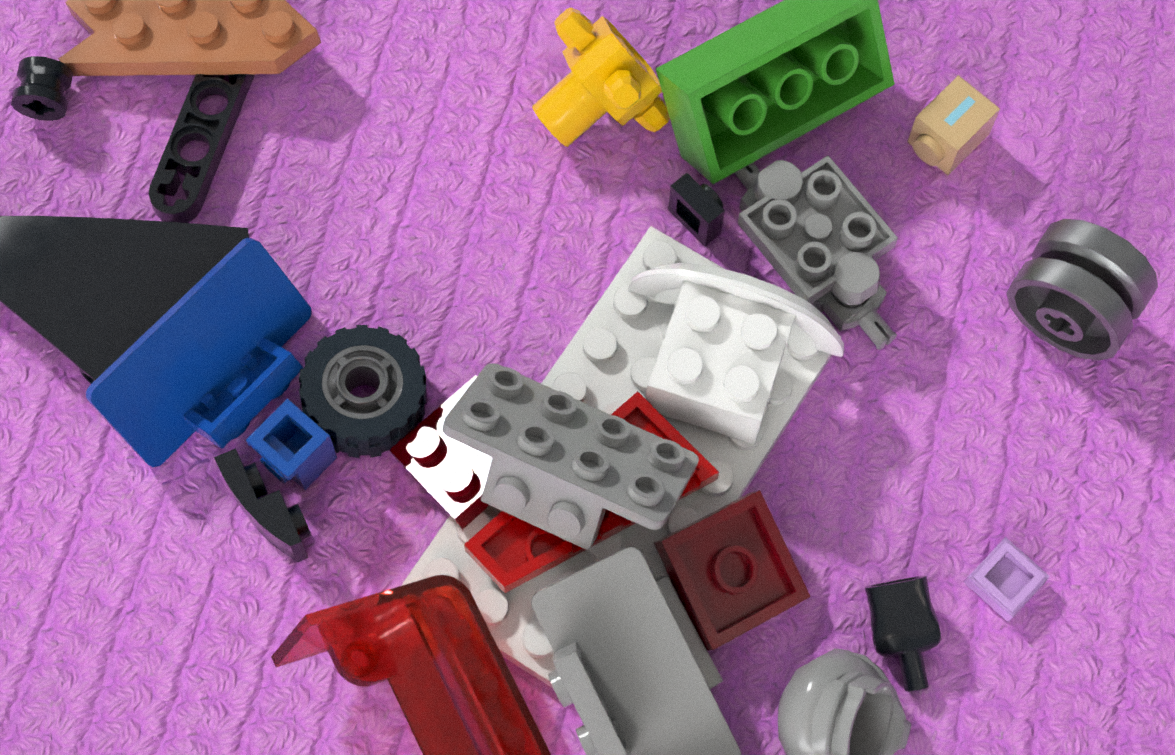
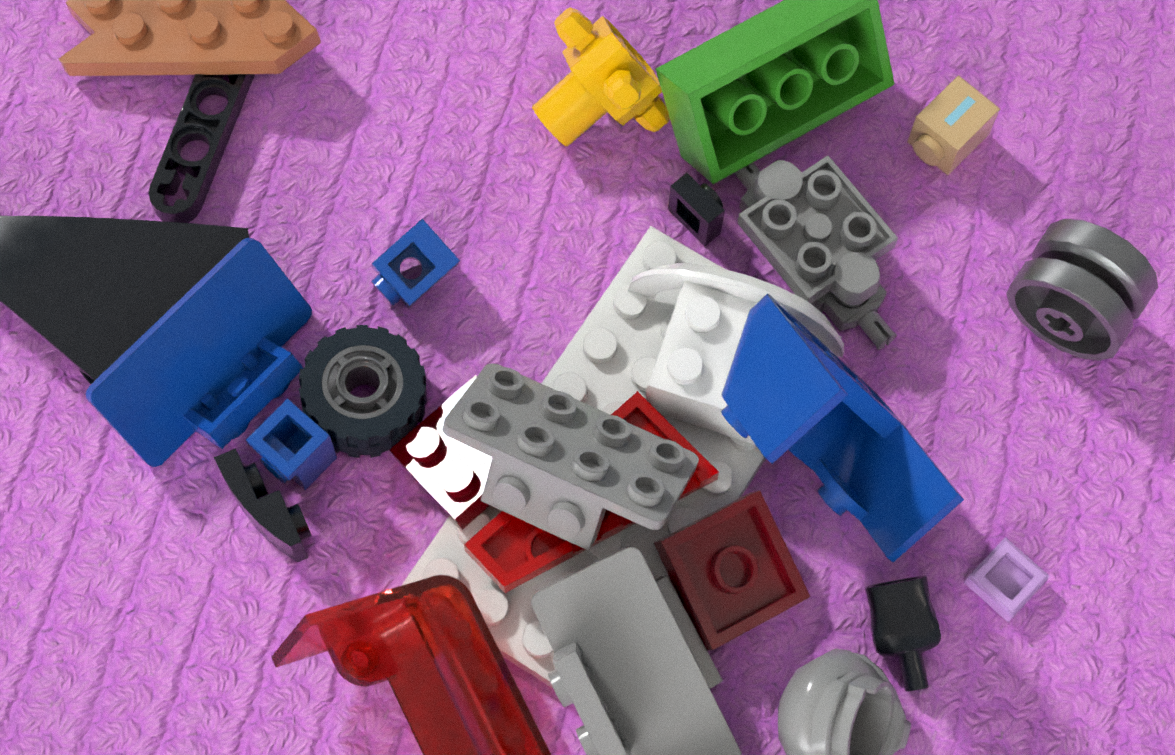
black wheel [11,56,73,121] -> none
none -> blue brick [371,219,460,308]
none -> blue windscreen [721,293,964,562]

